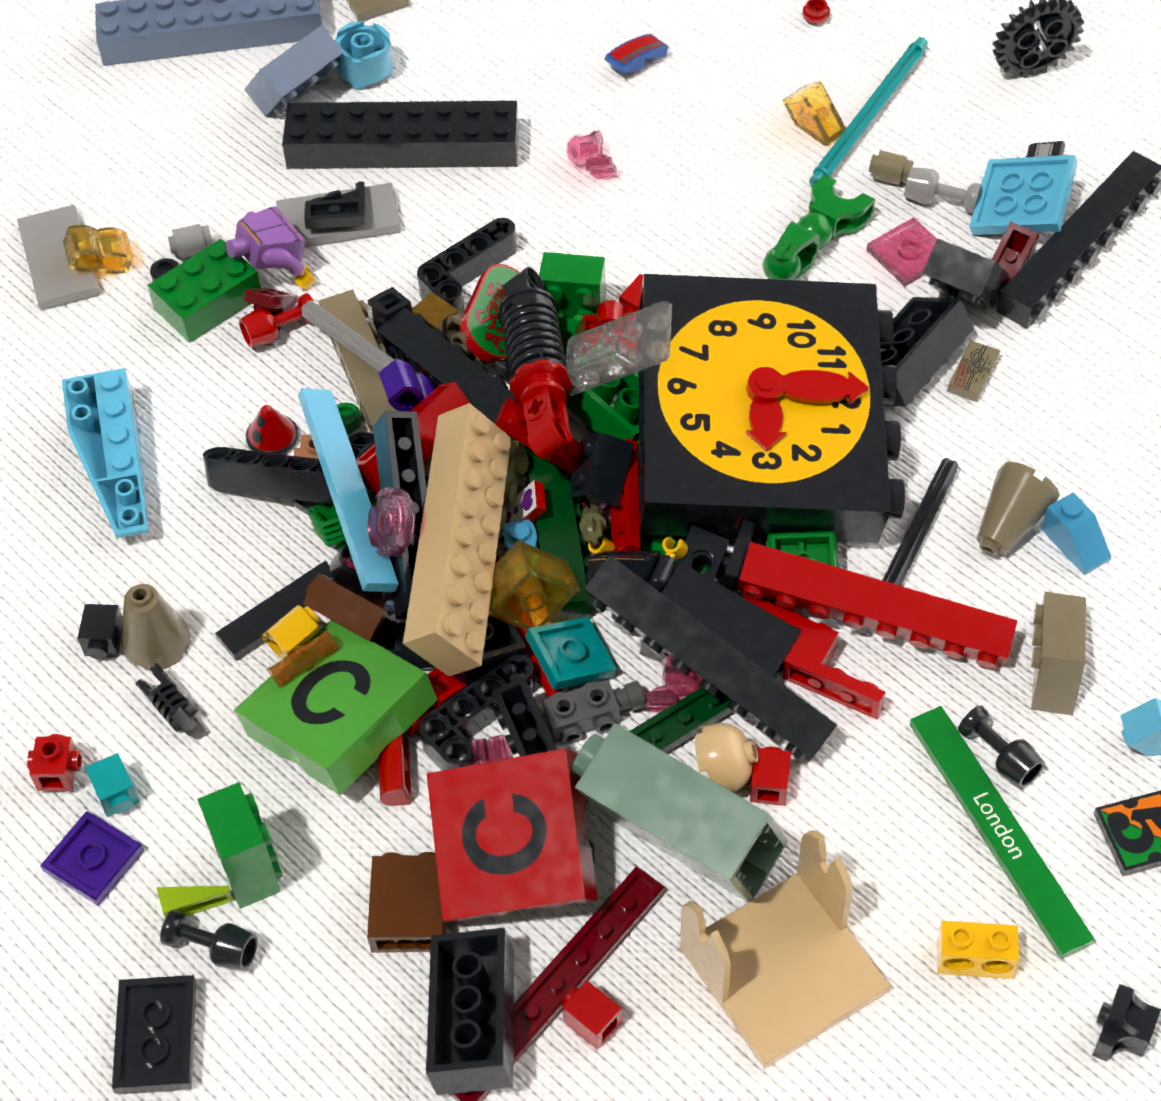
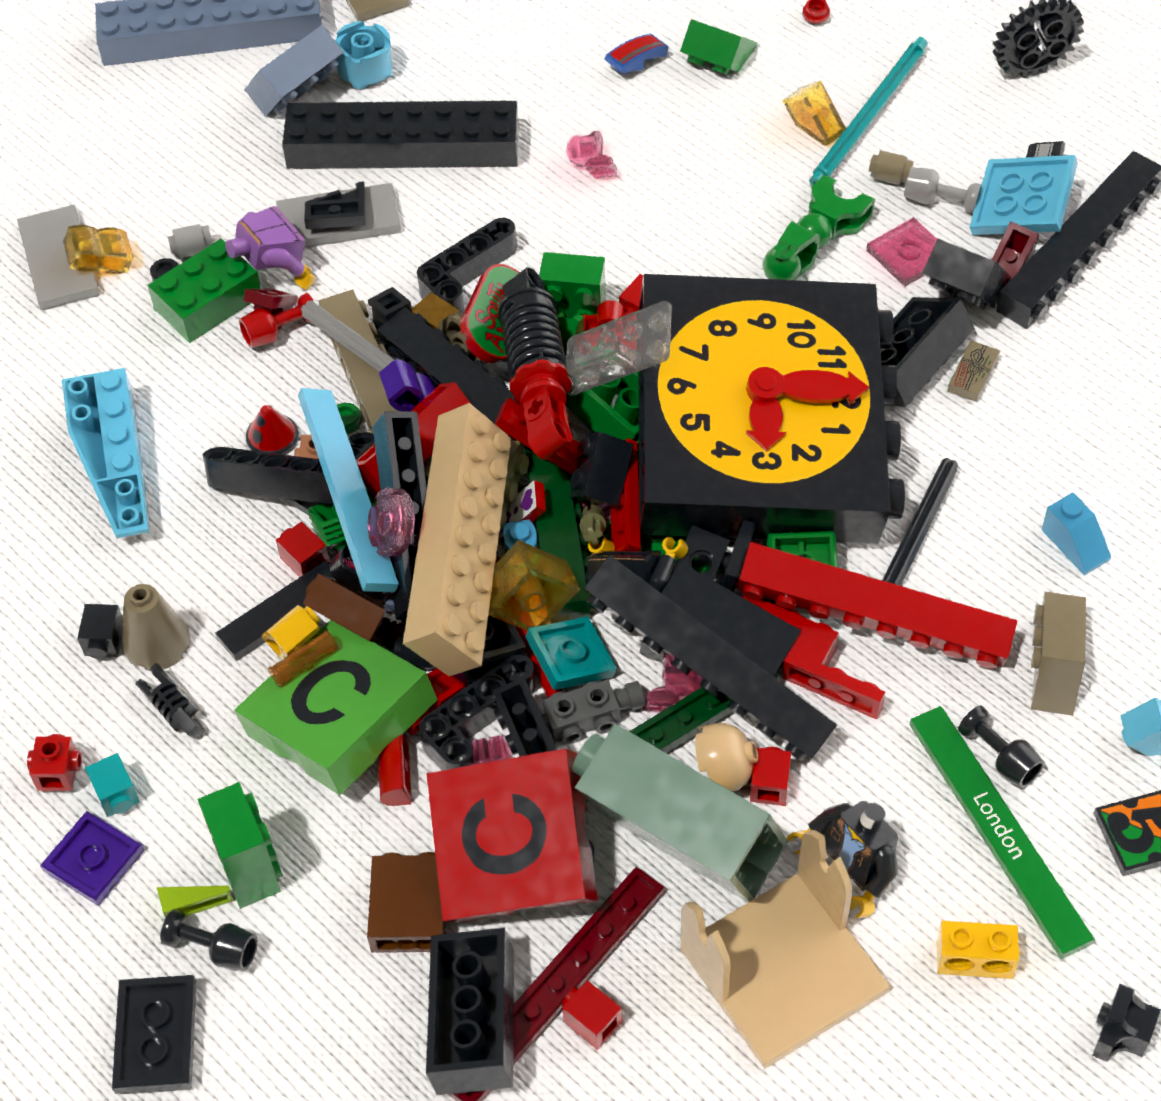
dark tan cone [976,461,1060,557] -> none
none -> red brick [275,521,330,577]
none -> green slope [680,19,758,75]
none -> black torso [787,801,899,918]

